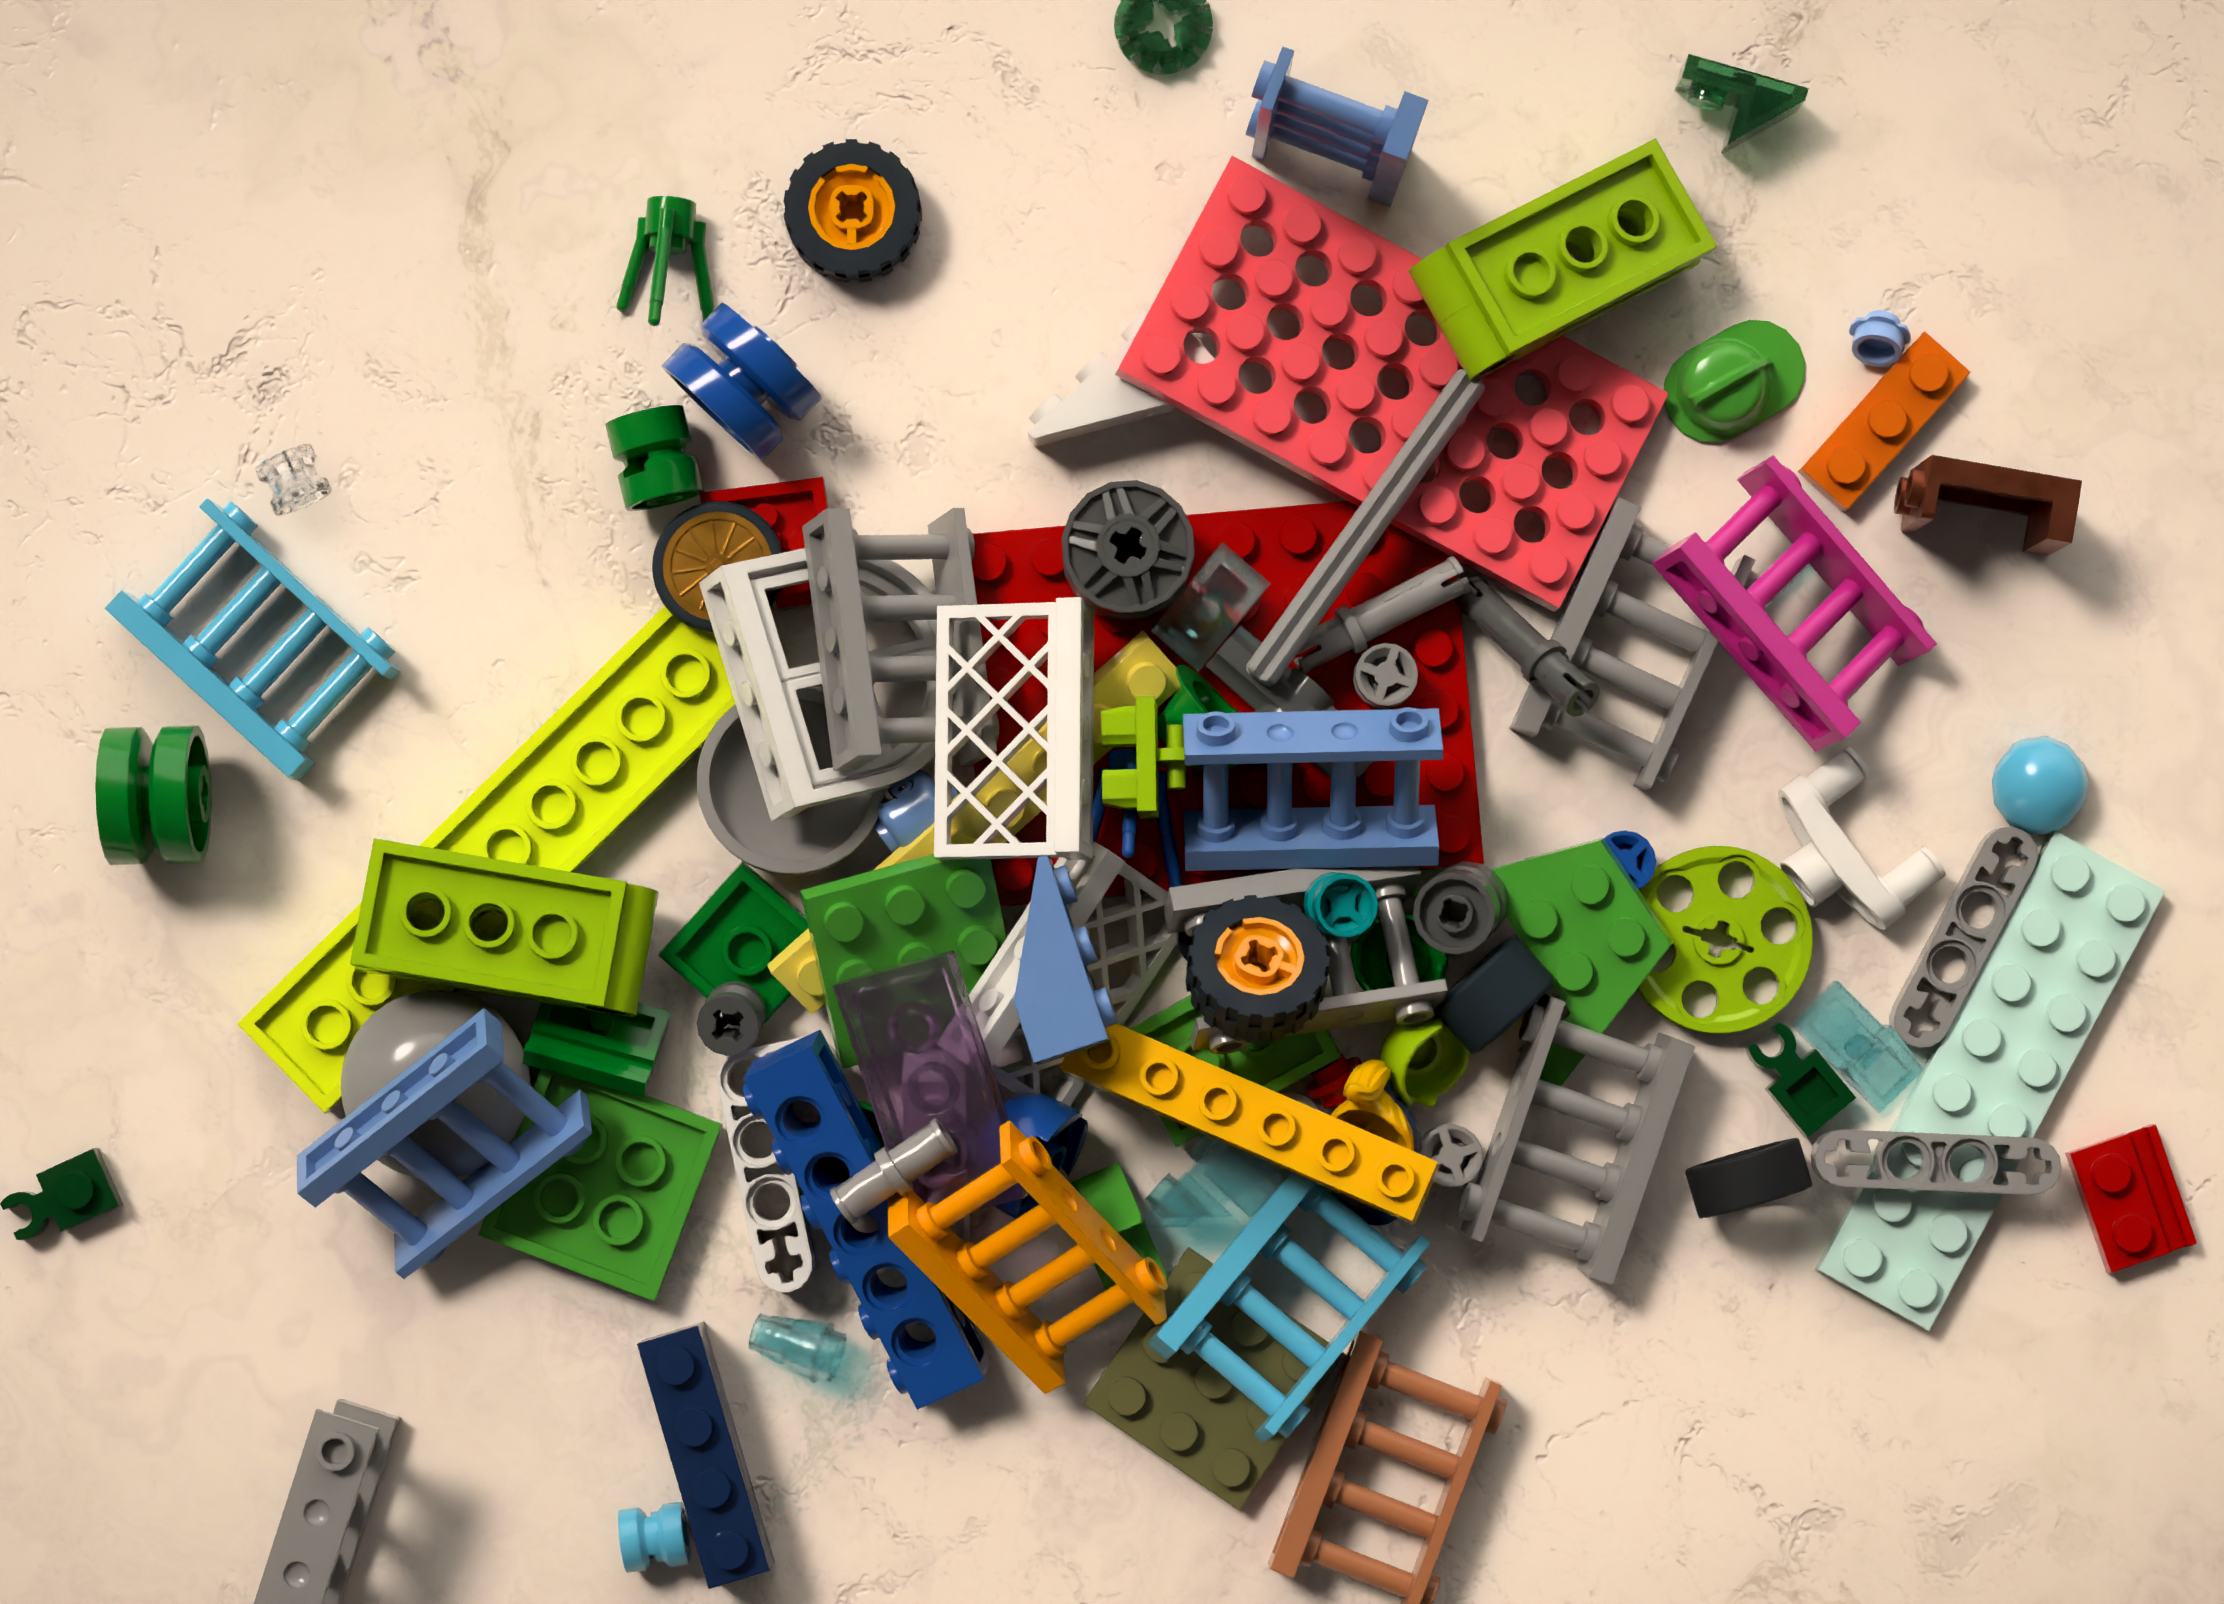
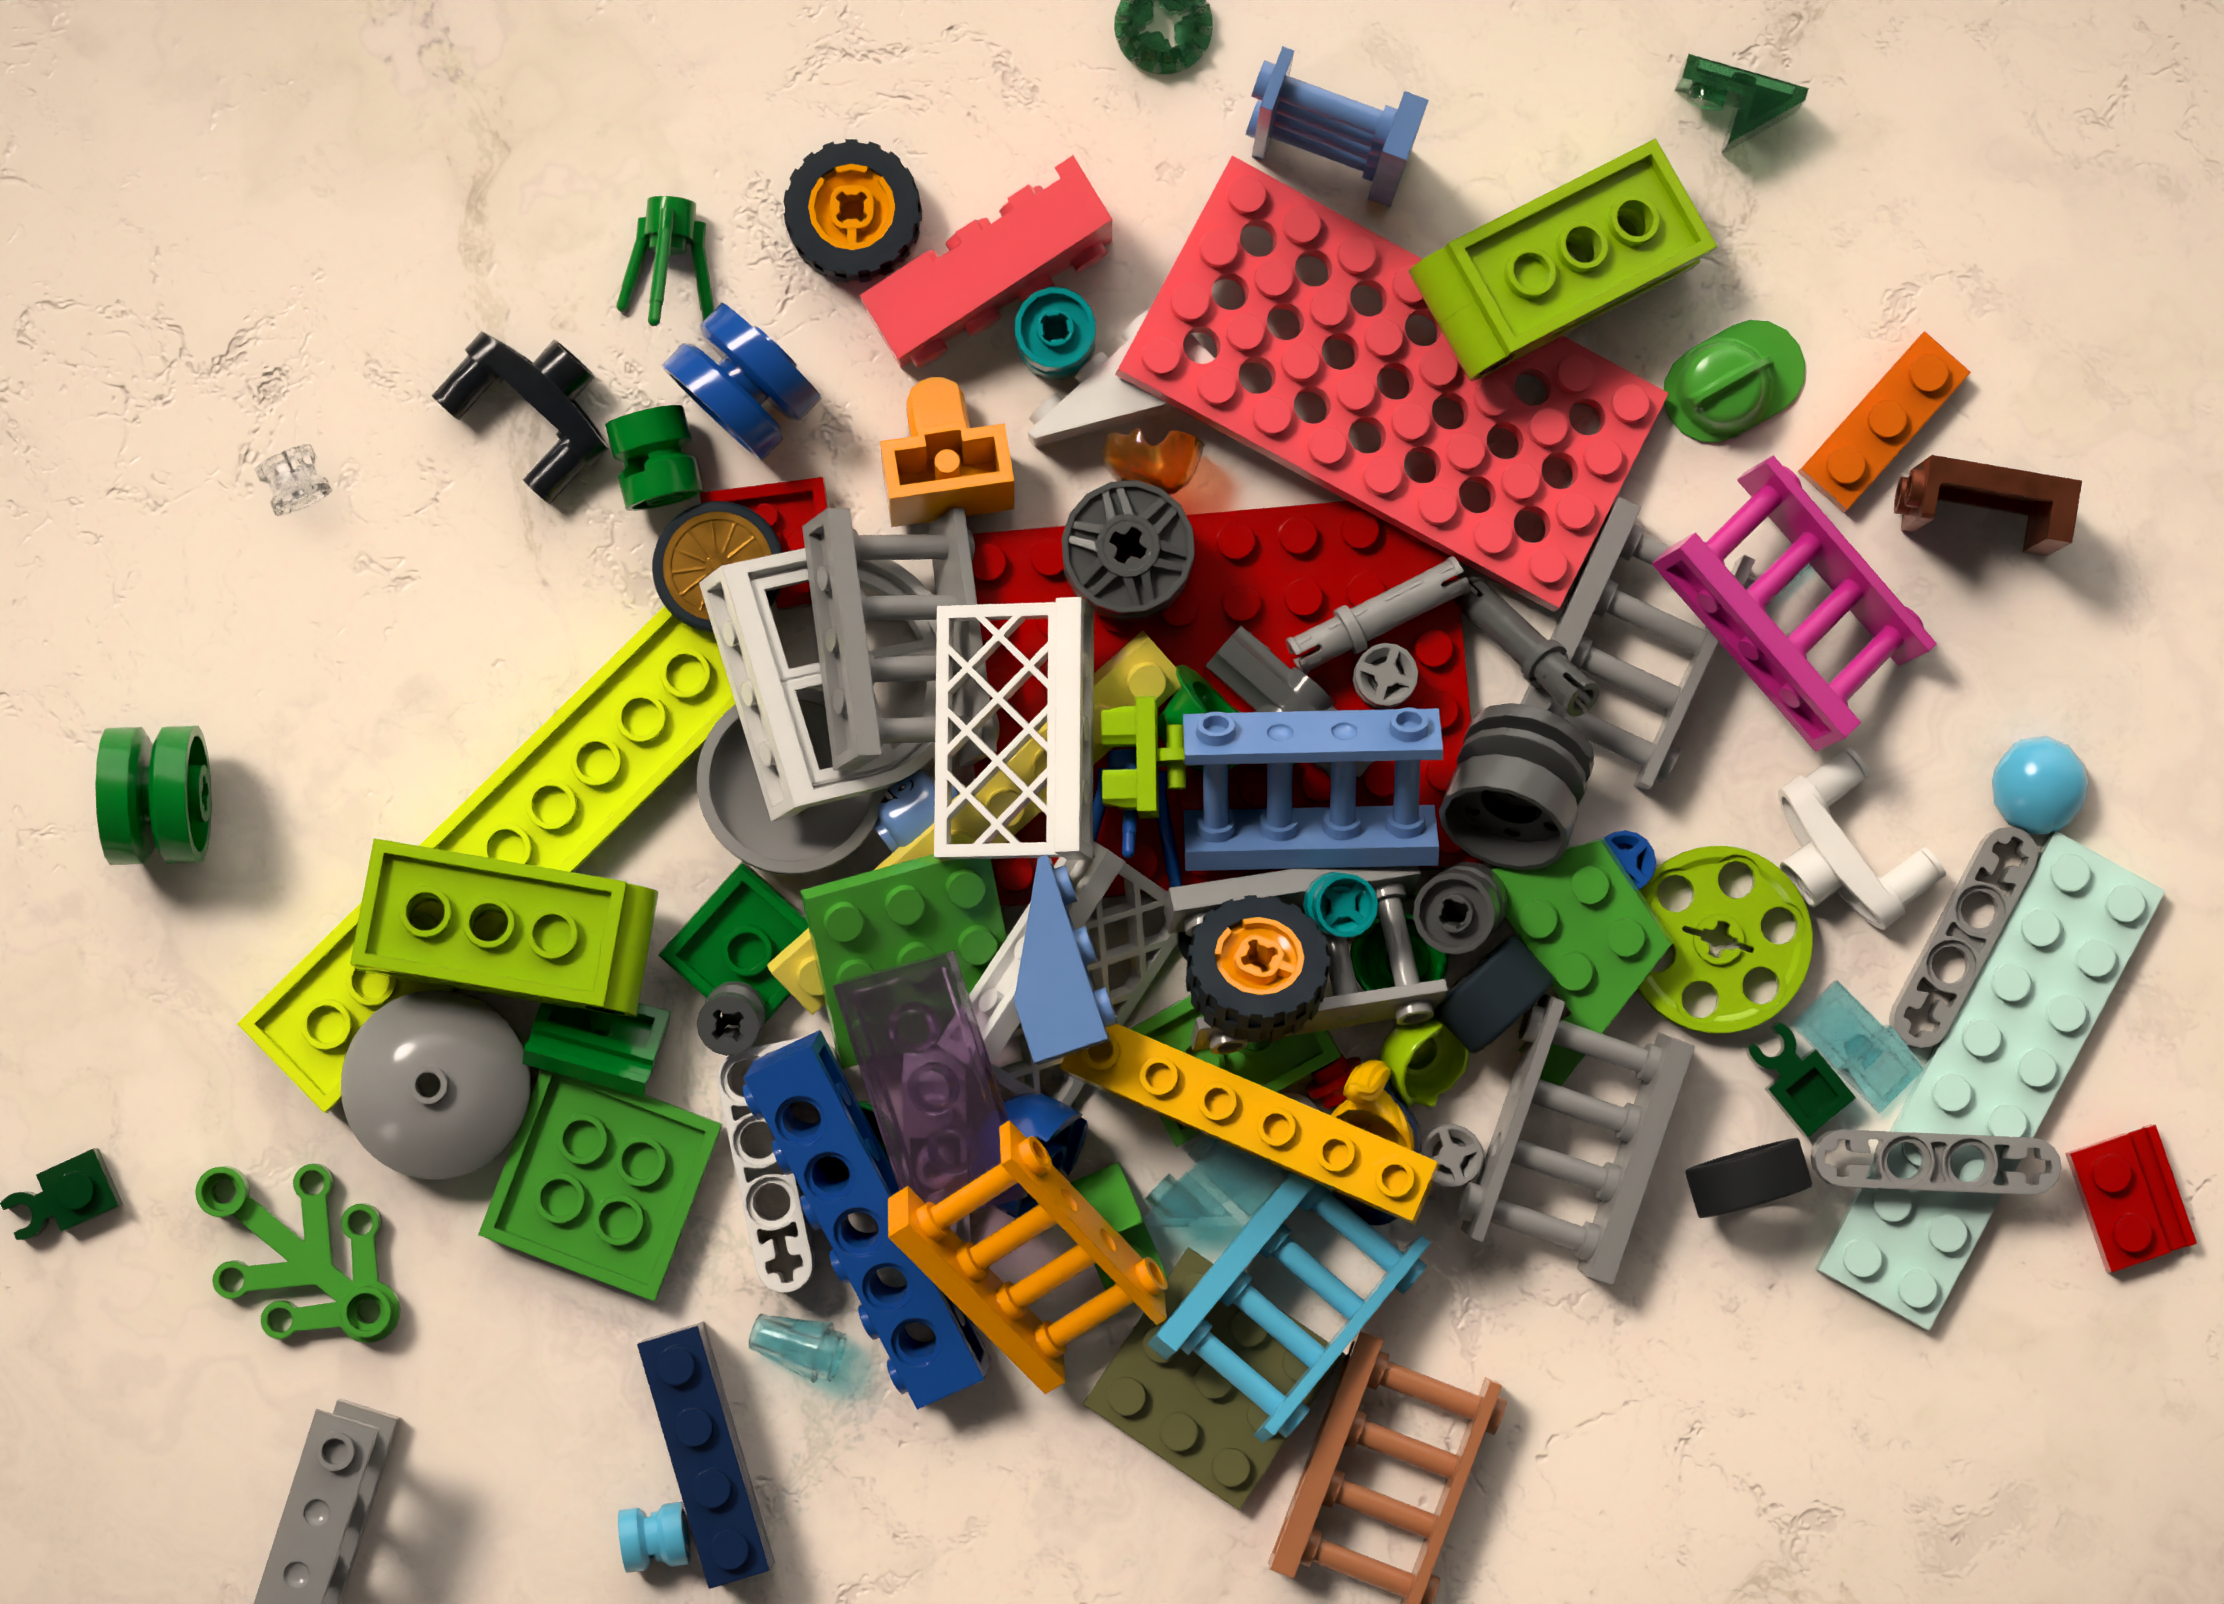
medium azure fence [104,498,401,781] -> none
medium blue fence [297,1008,592,1279] -> none
light grey pin [829,1118,958,1224] -> none
clear light blue slope [1151,543,1271,671] -> none
light grey axle [1246,369,1485,687] -> none
light blue plate [1849,310,1911,367] -> none
none -> bright green plant [195,1163,401,1343]
none -> black connector [431,331,609,504]
none -> coral wedge [859,155,1113,368]
none -> light orange brick [880,377,1014,527]
none -> teal wheel [1015,287,1096,380]
none -> clear orange hair [1101,428,1205,495]
none -> dark grey wheel [1439,703,1594,870]

